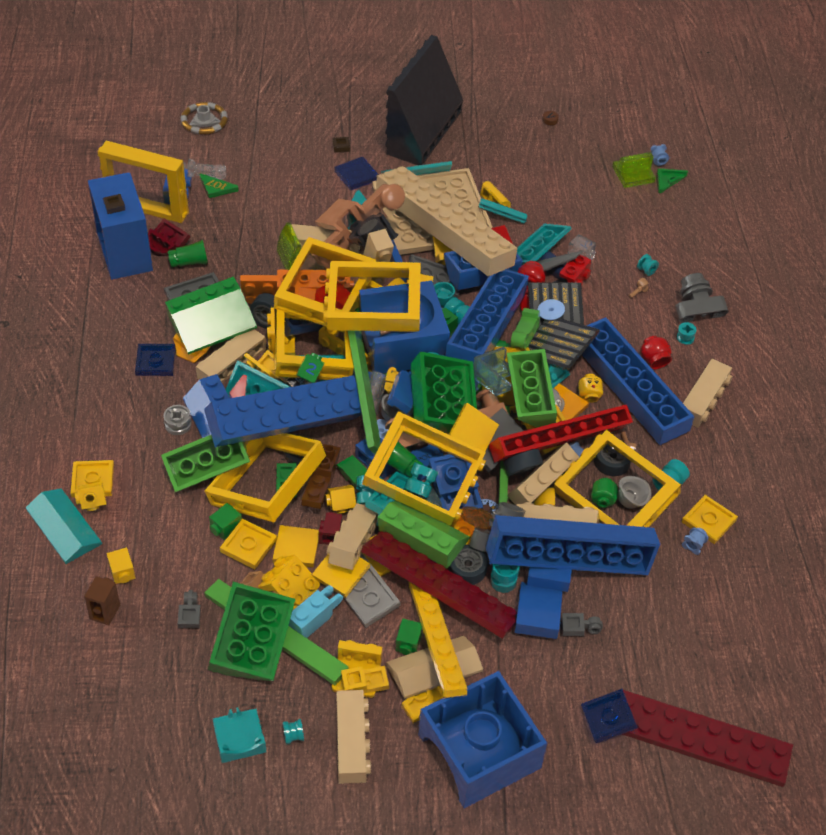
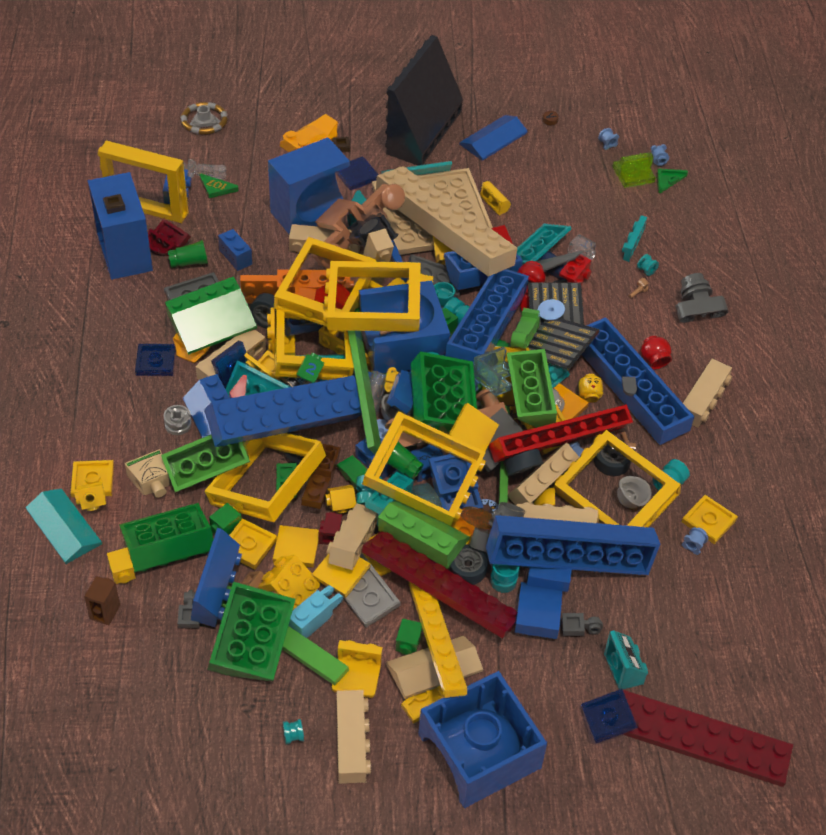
teal piece [212,708,266,763] -> none
clear neon green slope [277,222,301,270] -> none
yellow slope [341,666,389,692] -> none
teal wheel [404,462,439,498] -> none
teal axle [478,198,527,223] -> none
green head [591,478,618,508] -> none
teal wheel [677,322,697,345] -> none
none -> green slope [119,503,213,572]
none -> tan torso [125,449,170,497]
none -> blue slope [191,528,242,627]
none -> clear blue tile [211,341,247,389]
none -> blue brick [218,229,252,271]
none -> blue piece [268,137,350,235]
none -> light orange slope [280,114,338,152]
none -> blue slope [459,115,527,161]
none -> medium blue brick [598,128,619,150]
none -> teal slope [604,631,648,690]
none -> teal plate [622,215,647,262]
none -> dark grey piece [622,377,637,396]

